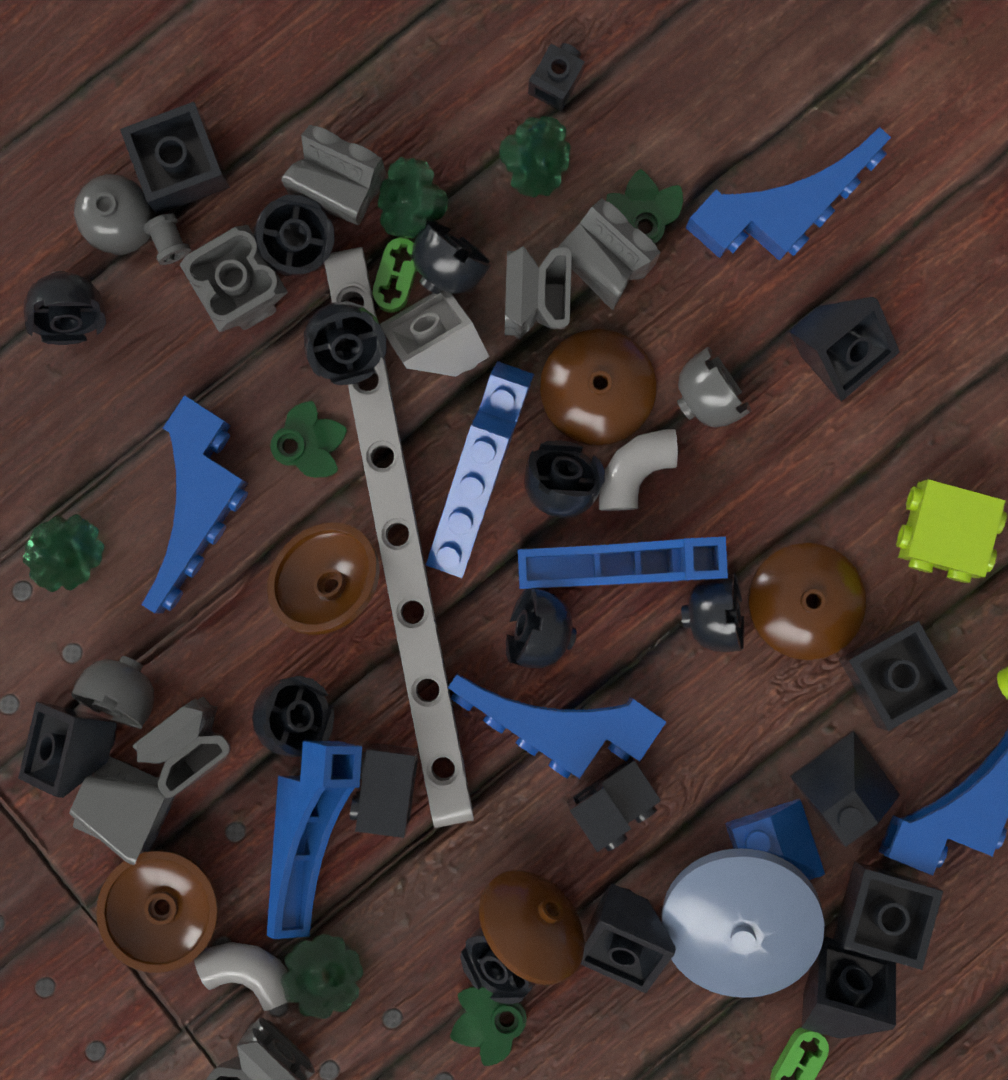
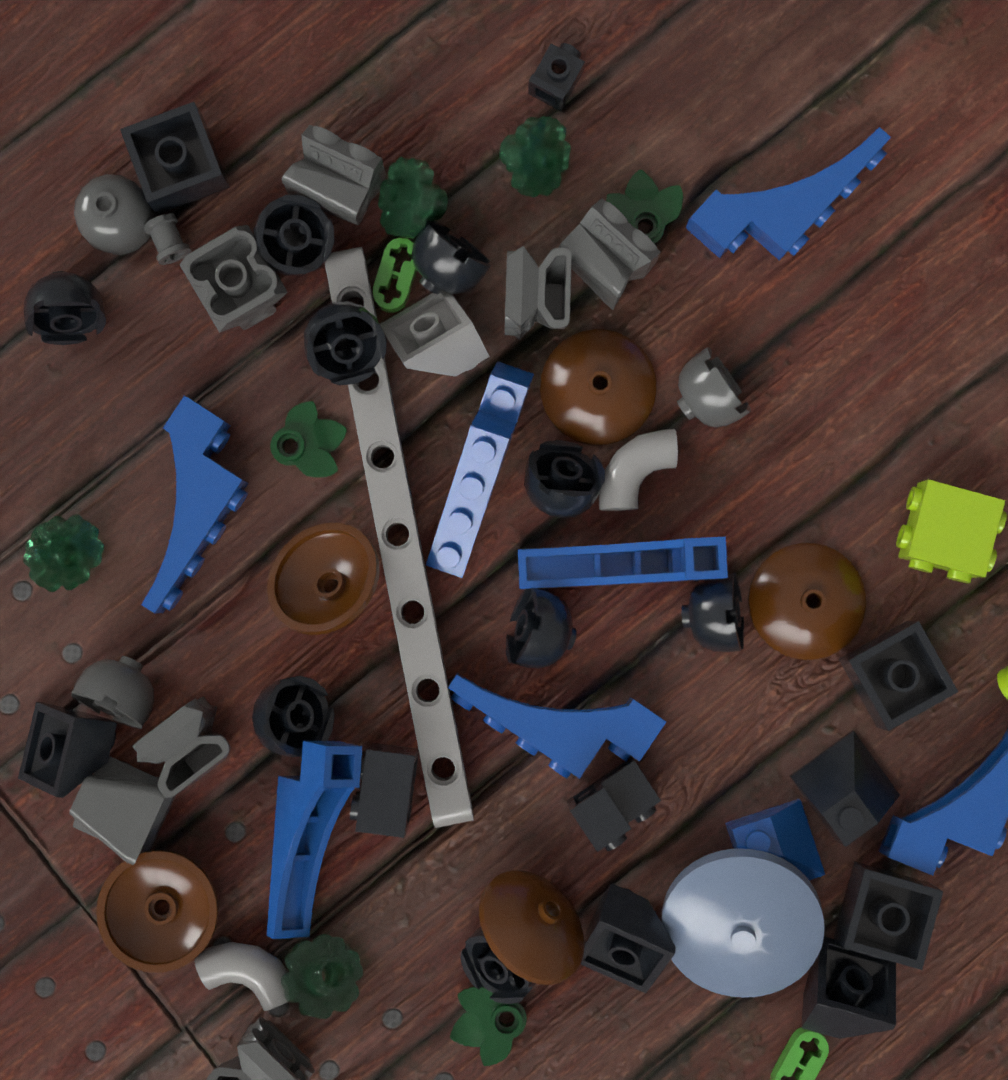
black slope [789,297,900,402] -> none

